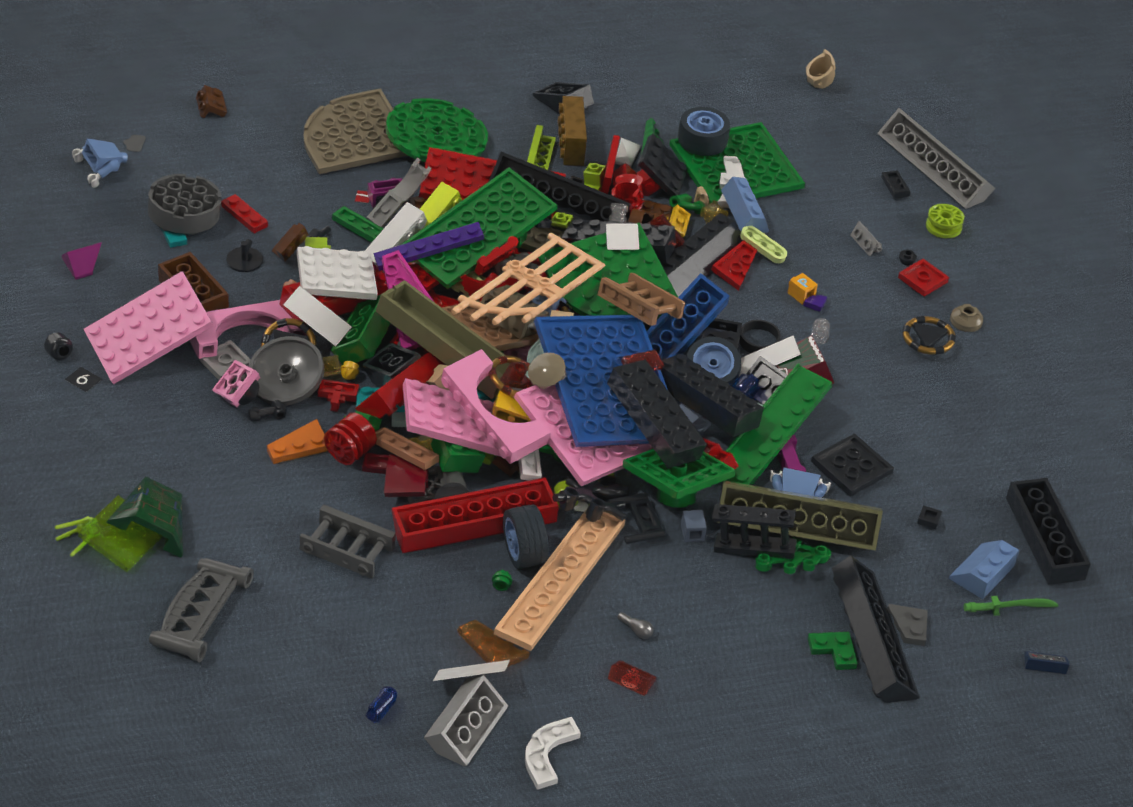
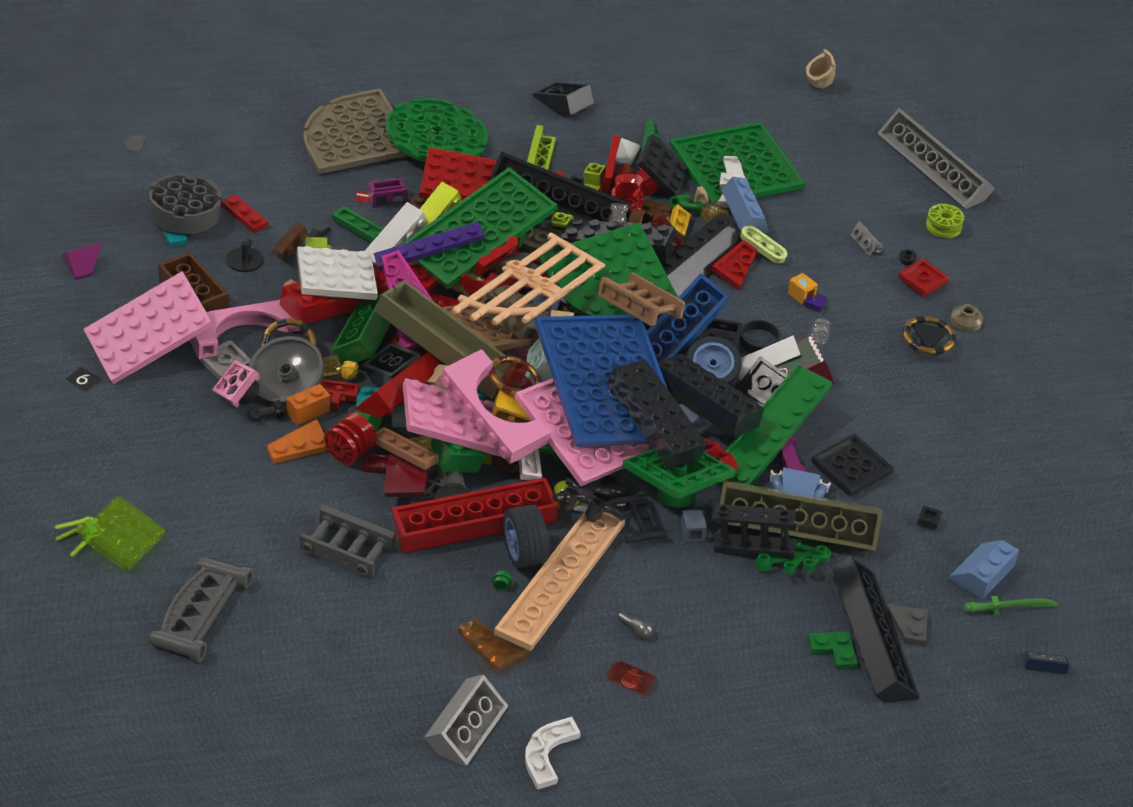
black head [44,332,73,360] -> none
medium blue torso [72,139,128,188] -> none
dark green wedge [106,476,183,558] -> none
reddish brown bracket [196,85,227,118] -> none
white sticker [284,286,351,346] -> none
clear blue piece [365,686,397,723] -> none
light grey piece [367,158,431,228] -> none
white sticker [433,660,510,681] -> none
dark tan dish [528,353,566,389] -> none
pearl gold brick [558,96,587,166] -> none
white sticker [606,224,639,250] -> none
clear red plate [621,350,664,371] -> none
black wheel [678,107,730,156] -> none
clear blue head [732,373,760,399] -> none
black plate [881,170,911,198] -> none
black brick [1006,478,1091,585] -> none
none -> orange brick [287,384,330,426]

